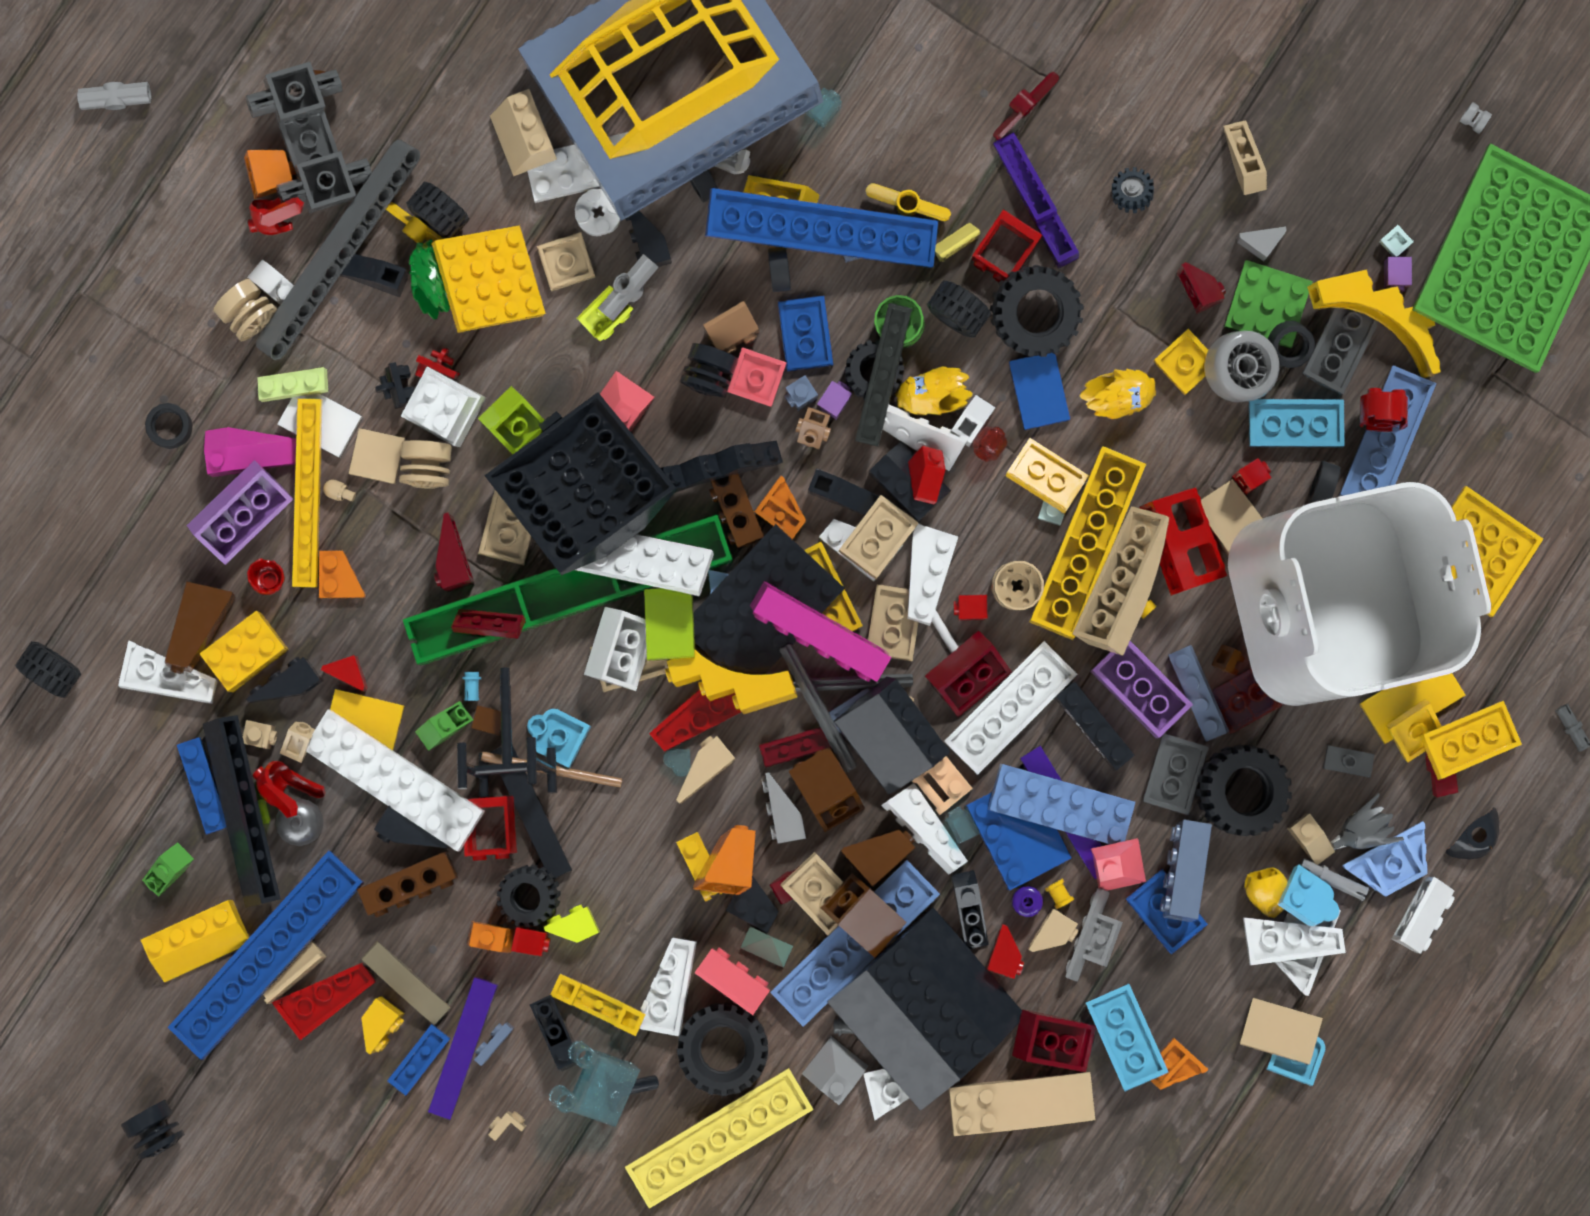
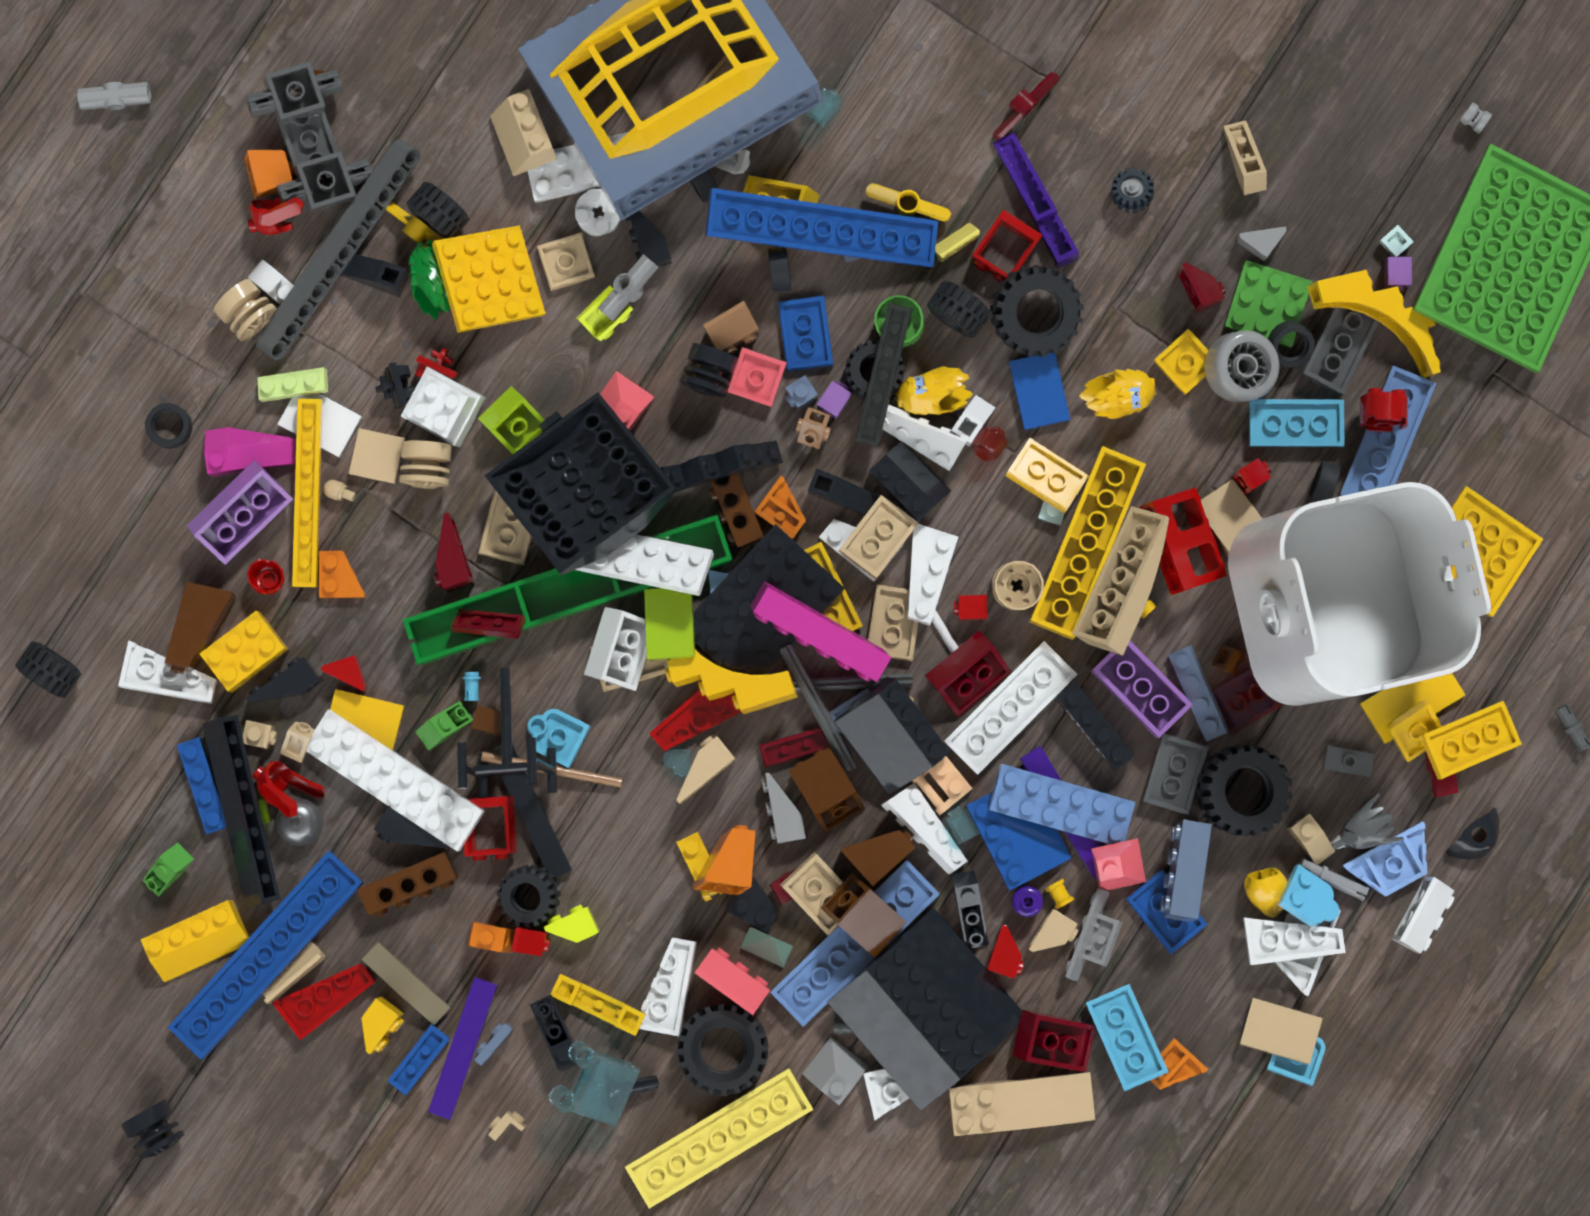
red slope [908,446,946,504] -> none

